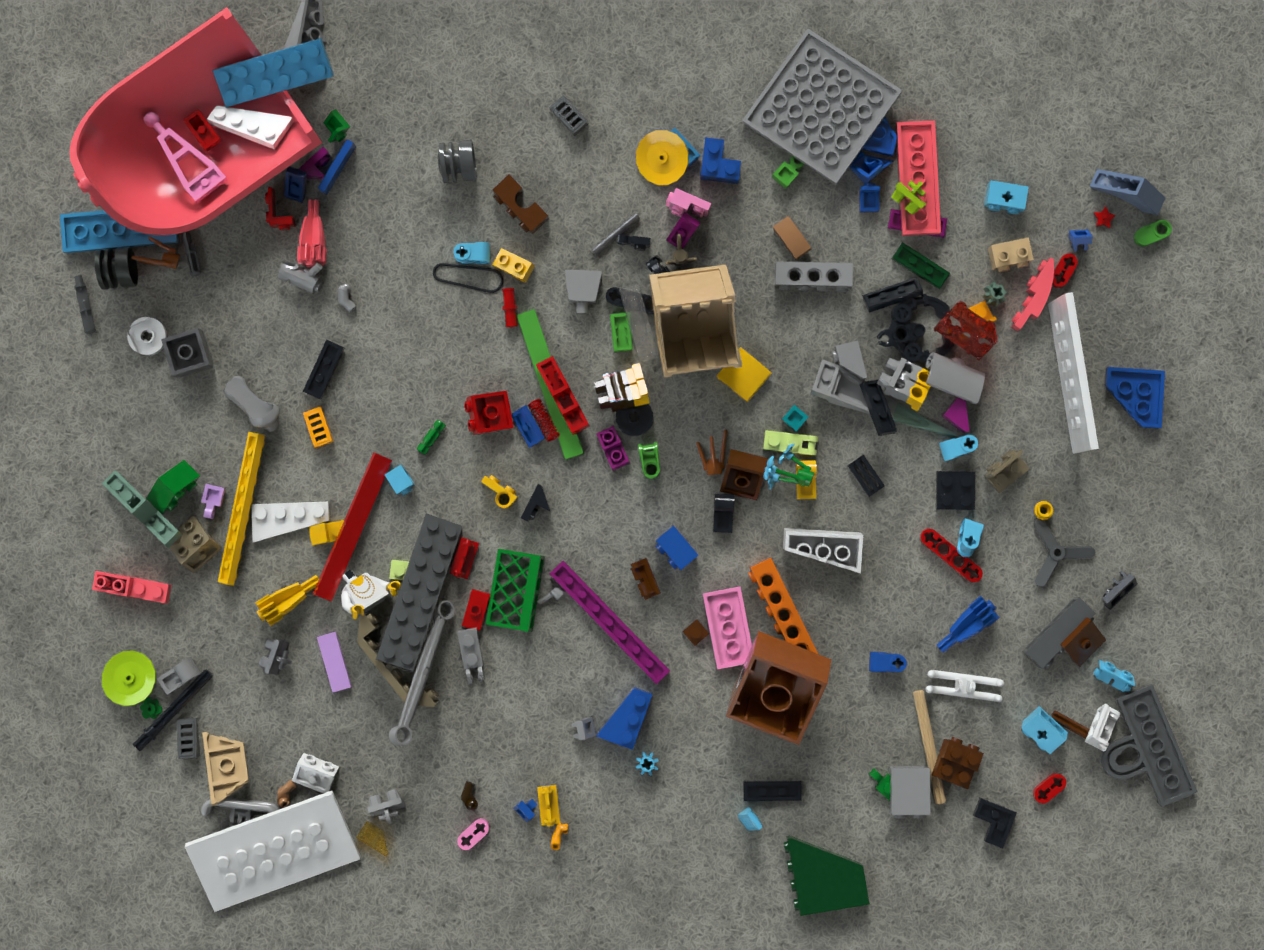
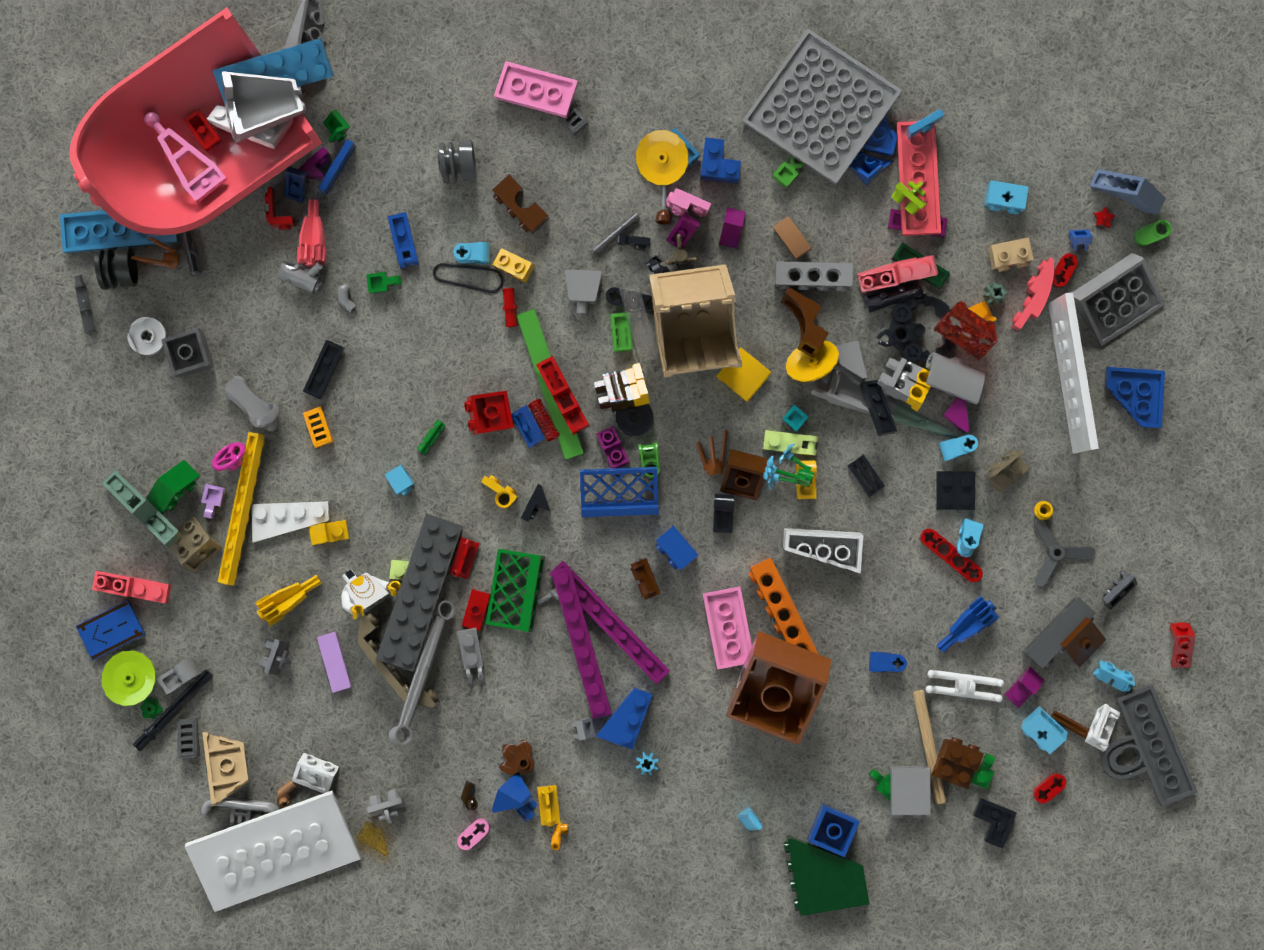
red tile [313,452,392,602] -> none
reddish brown plate [682,619,709,646] -> none
black tile [743,780,802,801] -> none
blue bracket [859,183,880,213] -> none
none -> blue tile [76,600,146,660]
none -> dark pink piece [212,442,246,471]
none -> light grey cone [221,72,306,143]
none -> green plate [366,272,402,294]
none -> blue plate [387,212,419,269]
none -> blue slope [492,772,532,813]
none -> bright pink plate [494,61,578,118]
none -> reddish brown plate [499,739,535,775]
none -> magenta plate [551,566,612,719]
none -> blue fence [580,467,659,517]
none -> reddish brown hinge [656,185,671,225]
none -> magenta slope [718,207,746,249]
none -> reddish brown arch [780,287,829,359]
none -> yellow piece [785,341,839,382]
none -> blue brick [807,803,860,857]
none -> coral slope [857,255,938,293]
none -> dark azure plate [905,109,944,139]
none -> green plate [971,753,995,789]
none -> magenta slope [1004,666,1044,708]
none -> light grey slope [1073,253,1165,346]
none -> red bracket [1169,622,1195,668]

